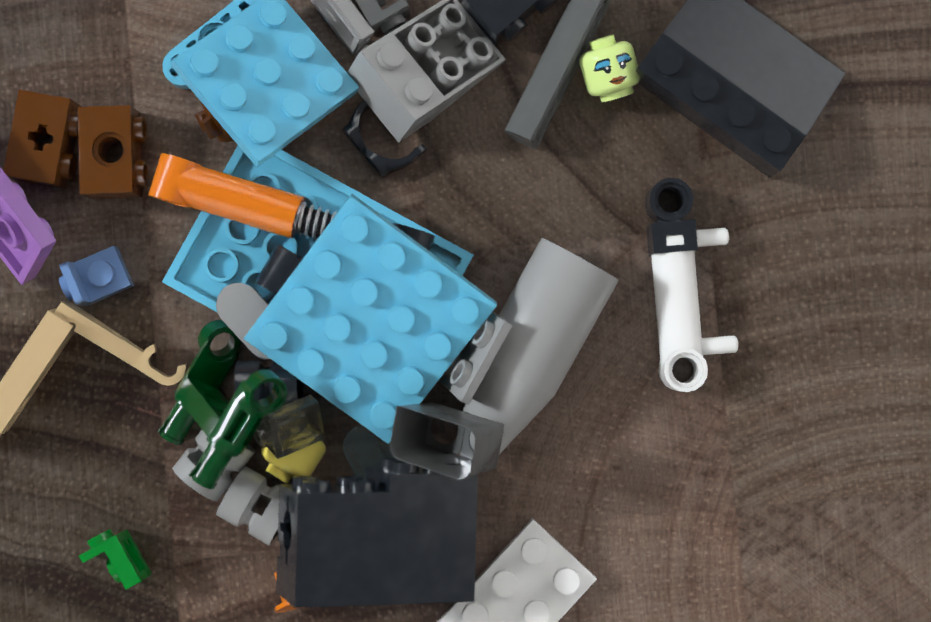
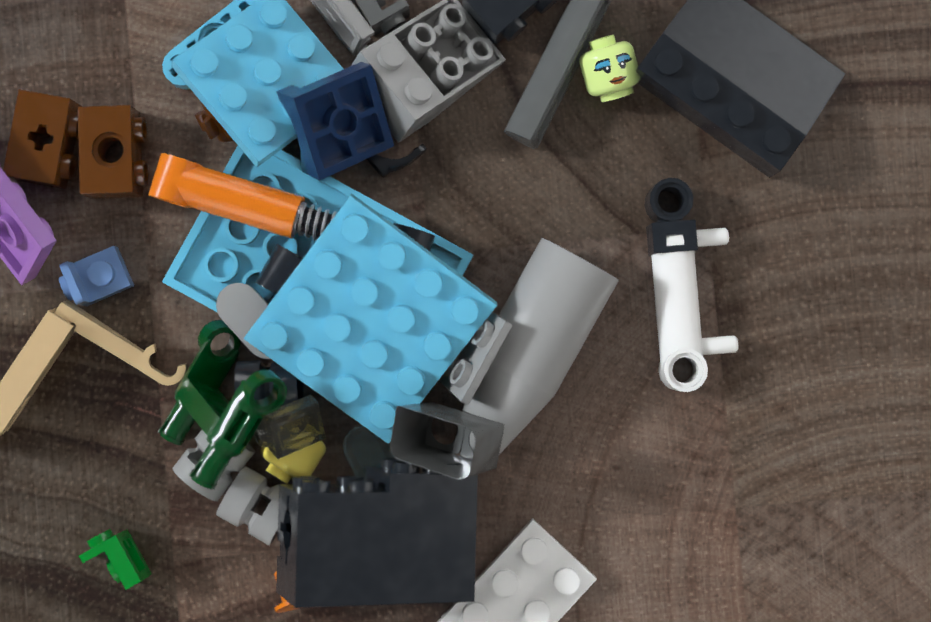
none -> dark blue piece [276,62,394,181]

